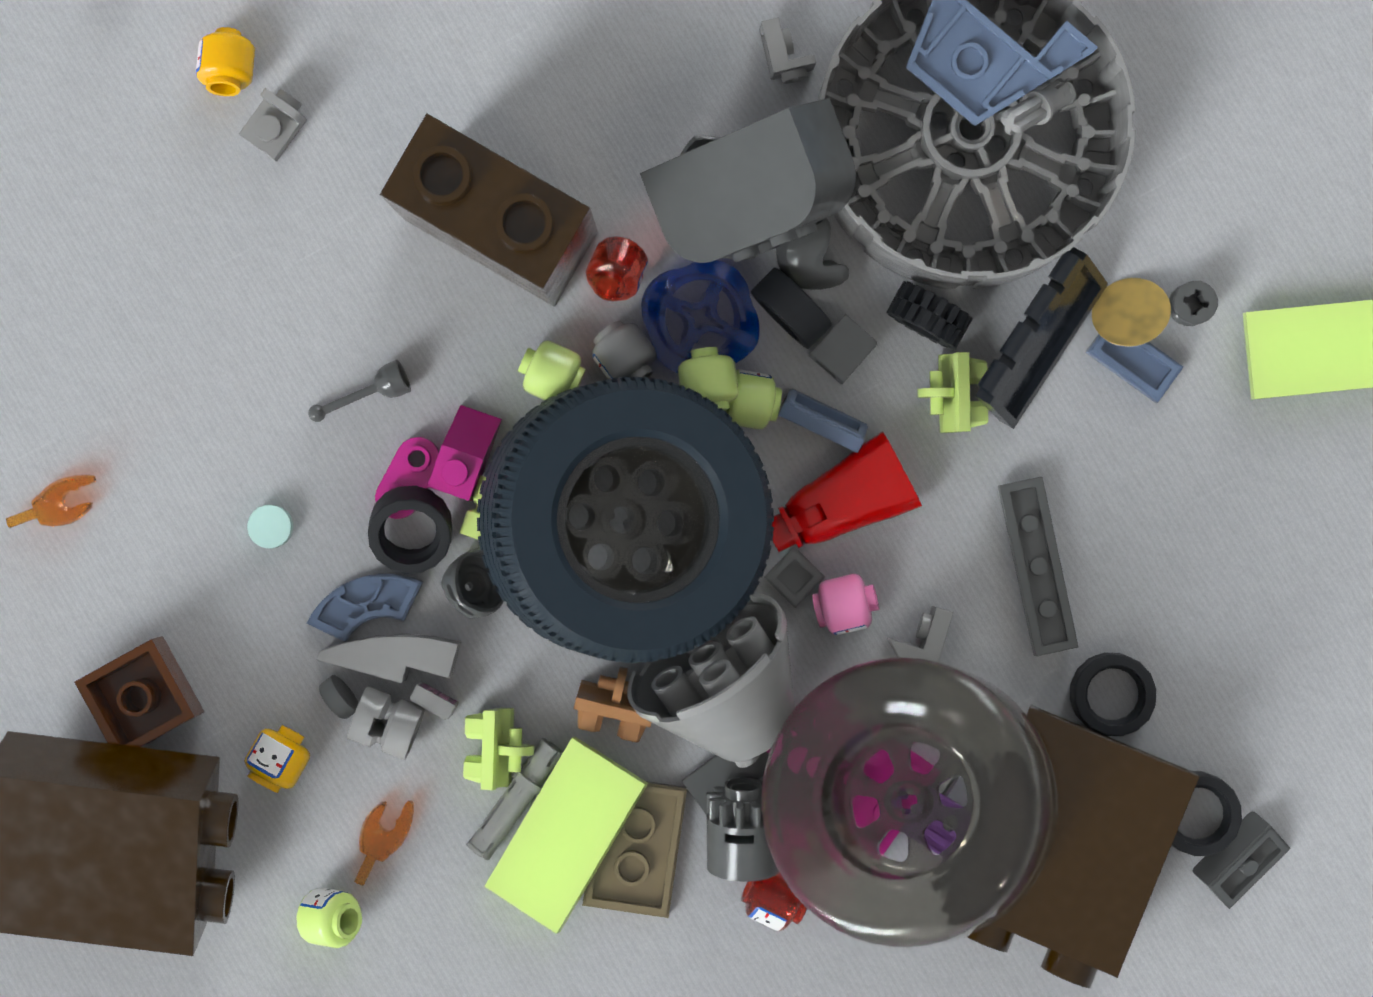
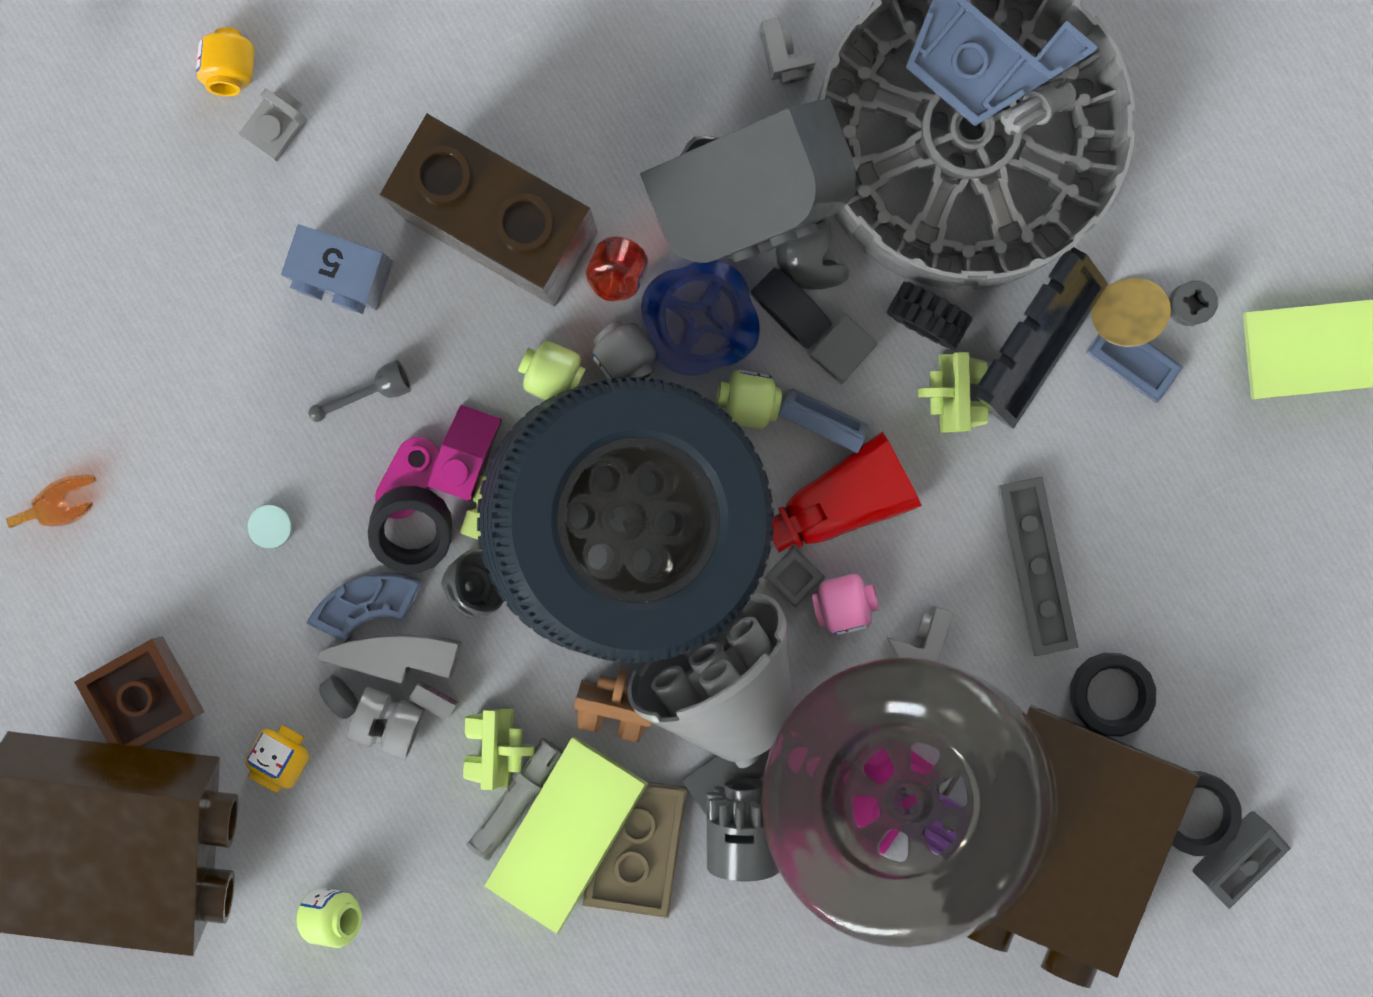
clear orange hand [354,800,414,886] -> none
yellowish green head [678,347,739,410] -> none
clear red head [741,870,809,931] -> none
none -> sand blue brick [281,224,393,314]

